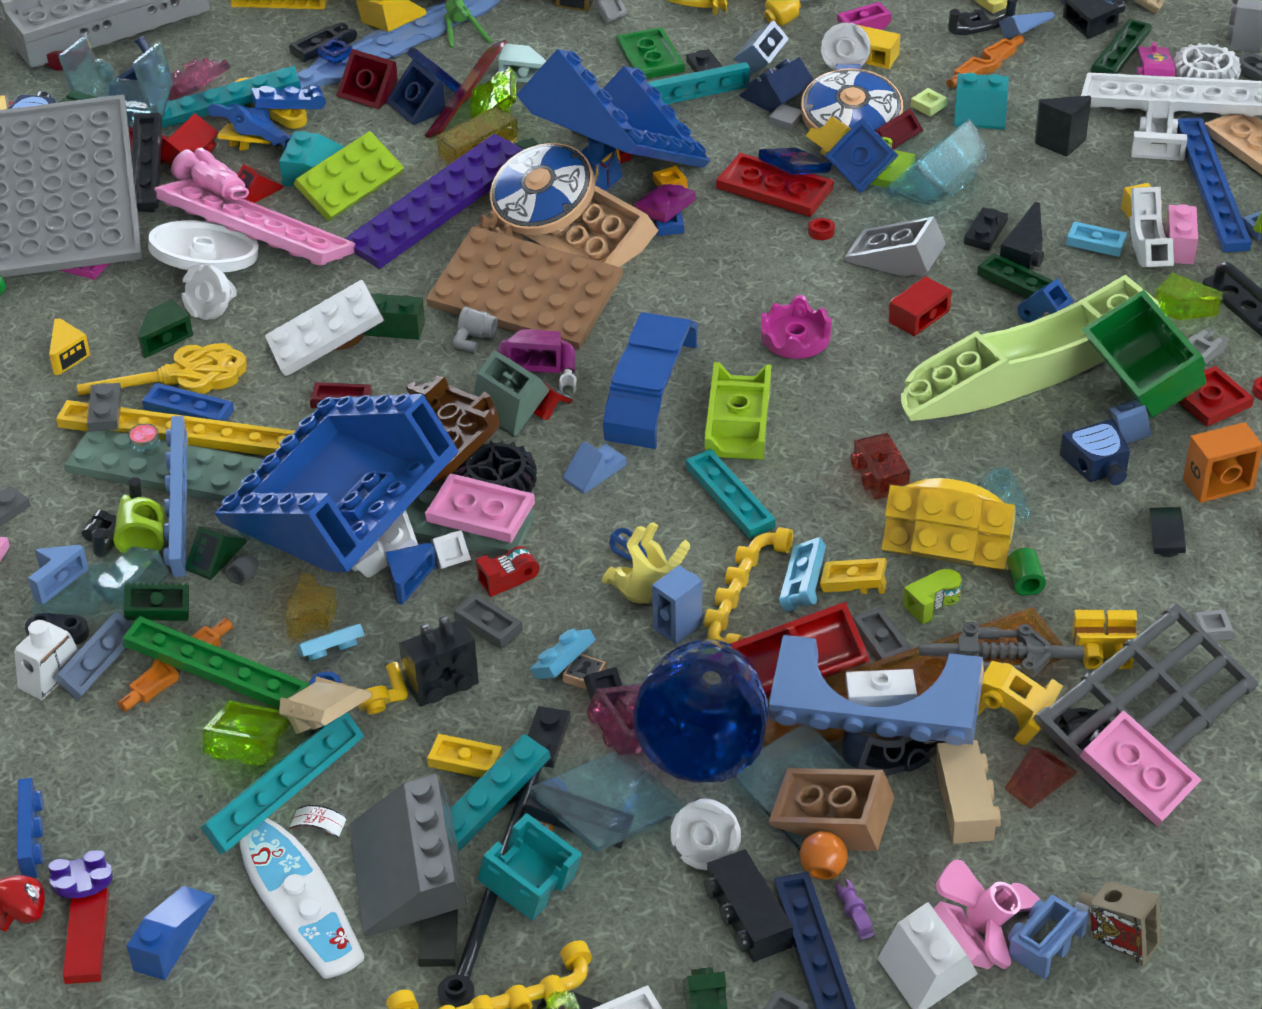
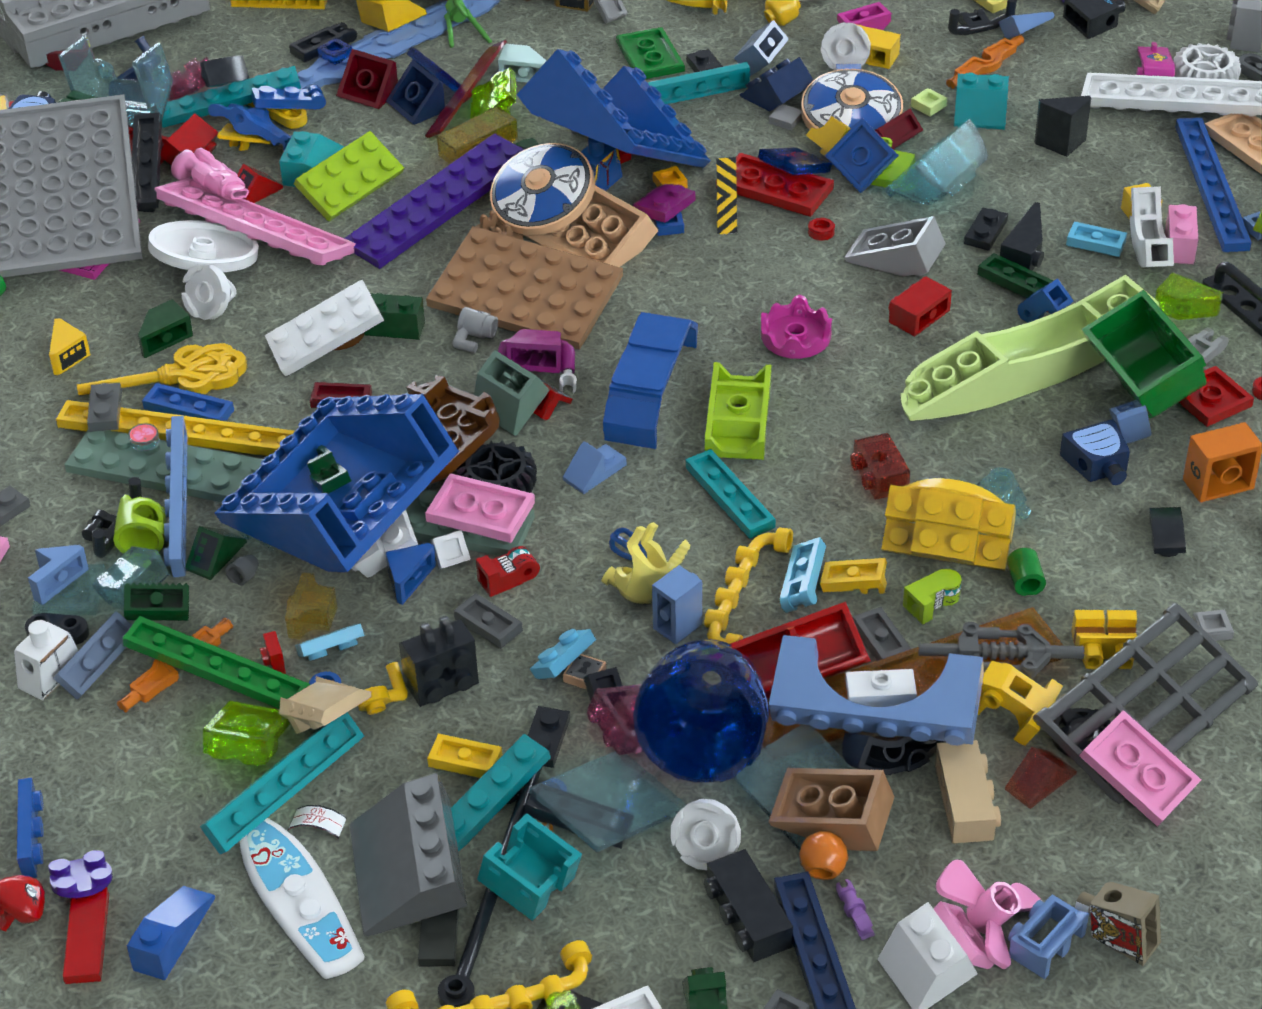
dark green tile [1091,19,1152,74] -> none
white tile [1131,98,1187,161] -> none
none -> black slope [200,55,249,87]
none -> red plate [259,631,286,674]
none -> dark green slope [307,445,352,494]
none -> sticker [716,157,737,234]

